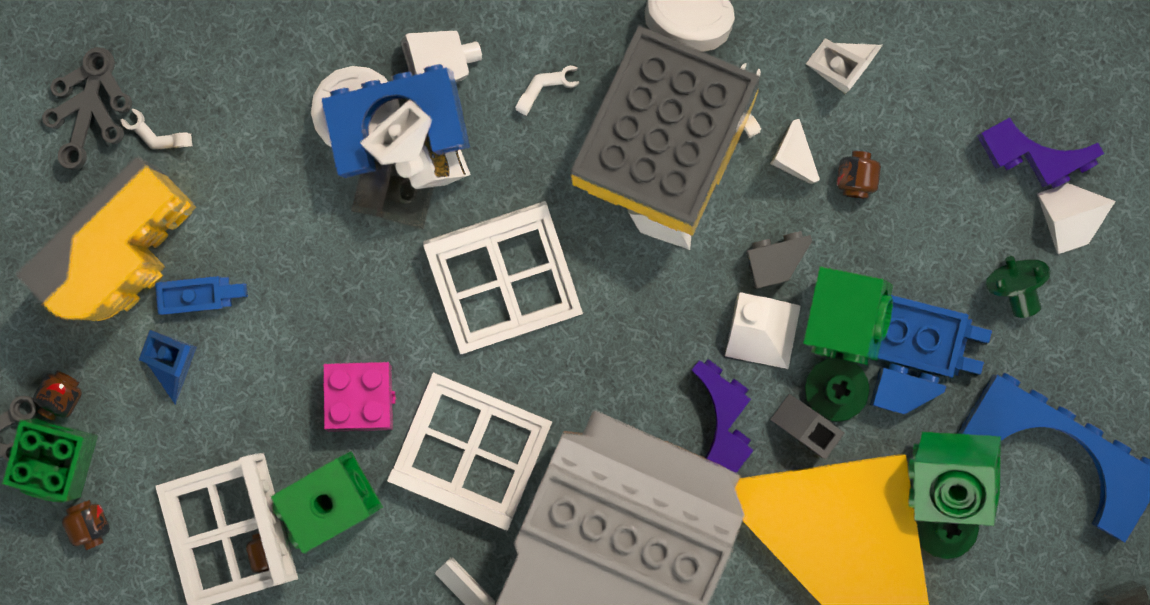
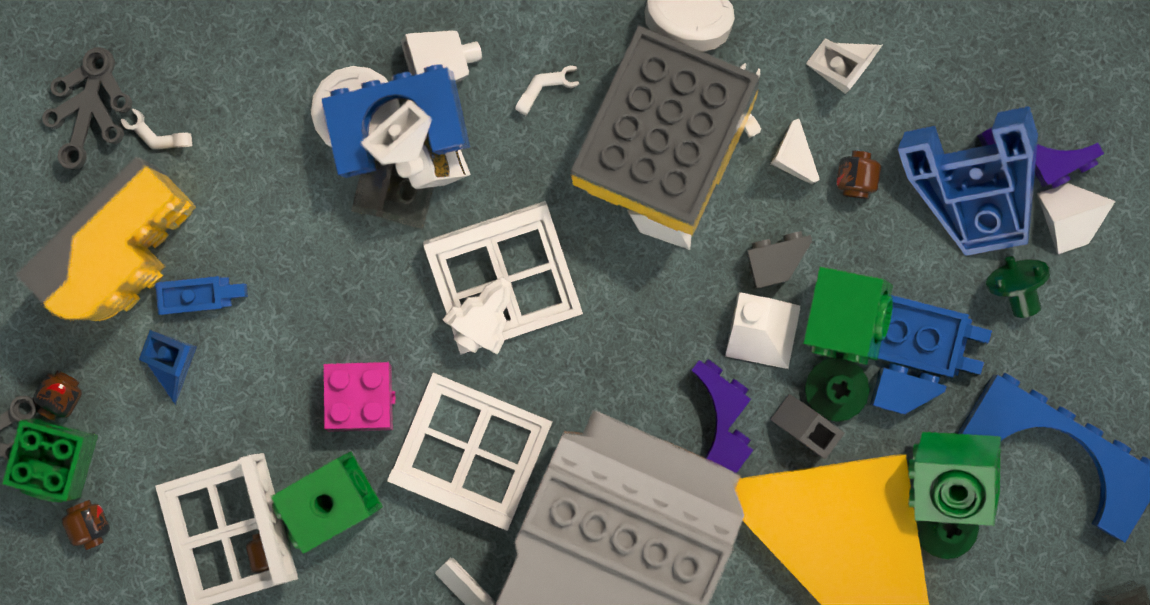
none -> white rock [443,277,511,354]
none -> blue wedge [898,106,1038,256]

